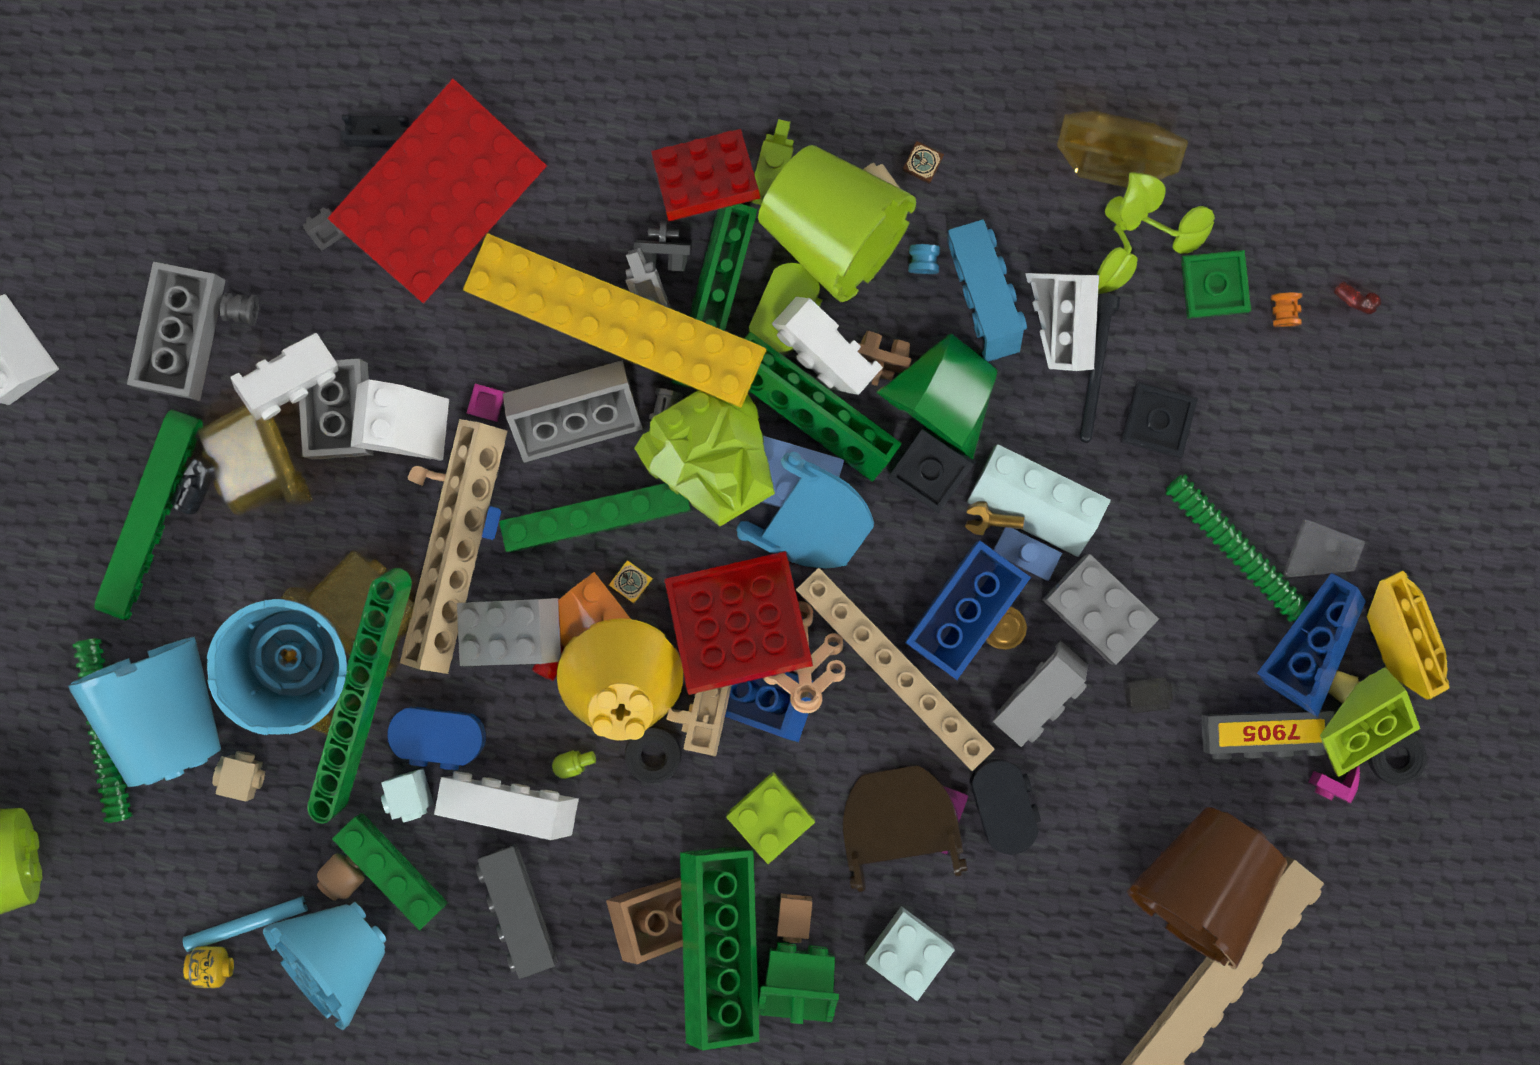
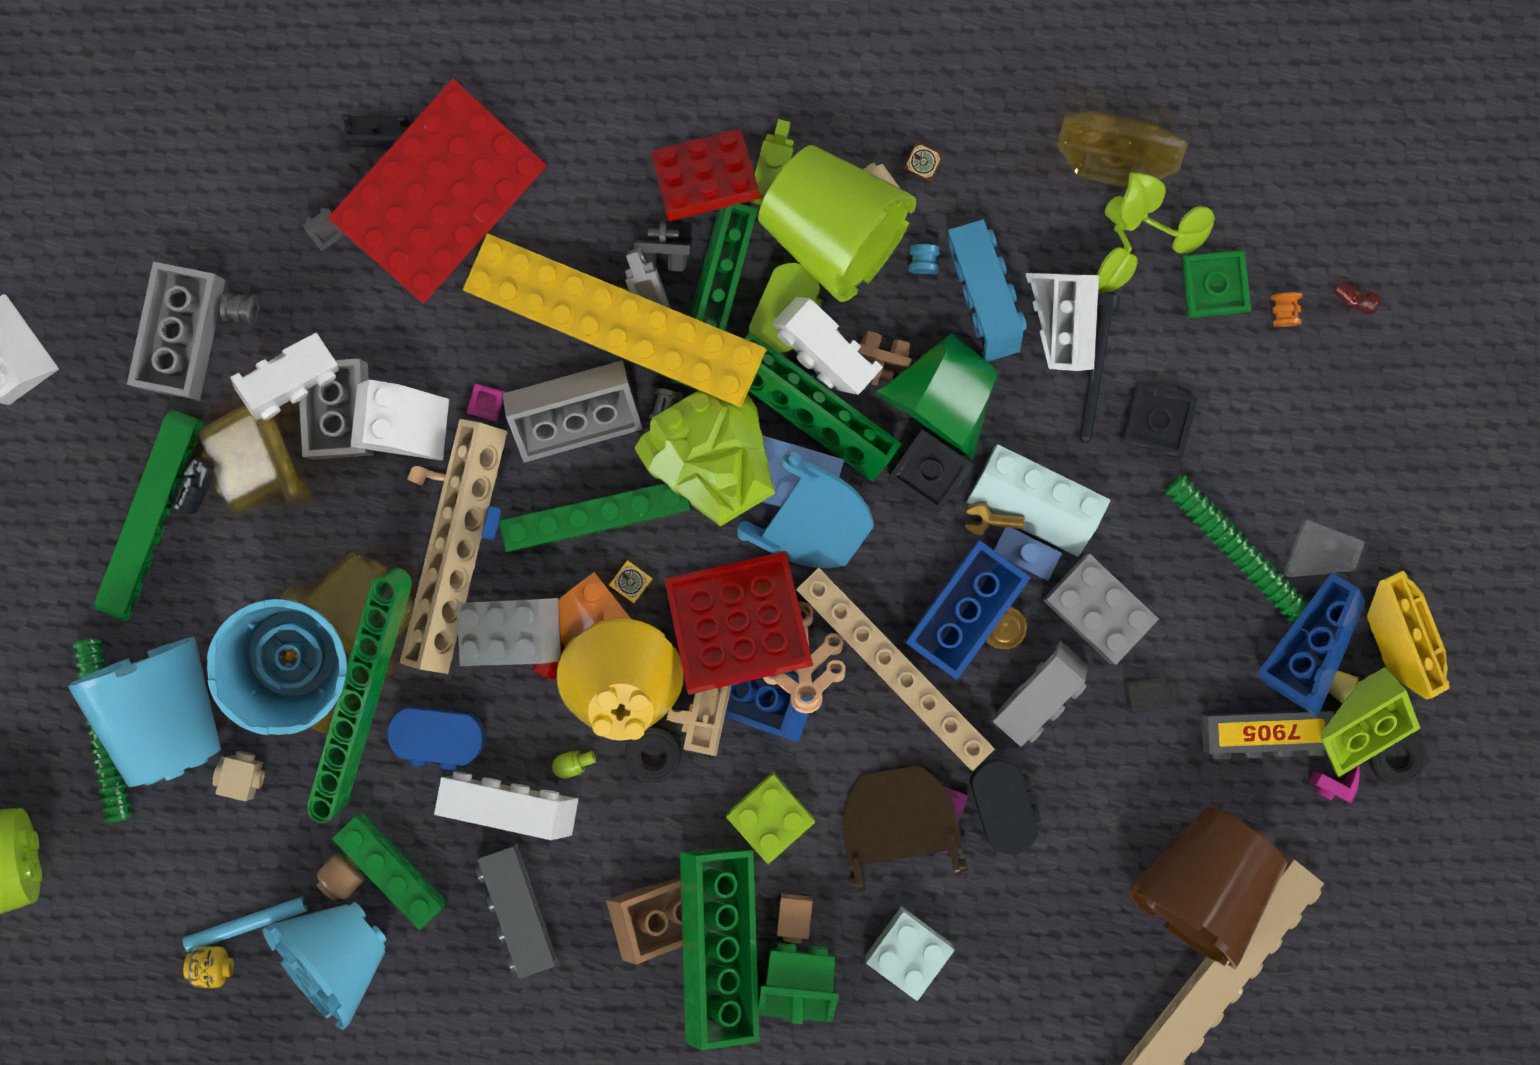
light aqua brick [381,768,434,822] -> none

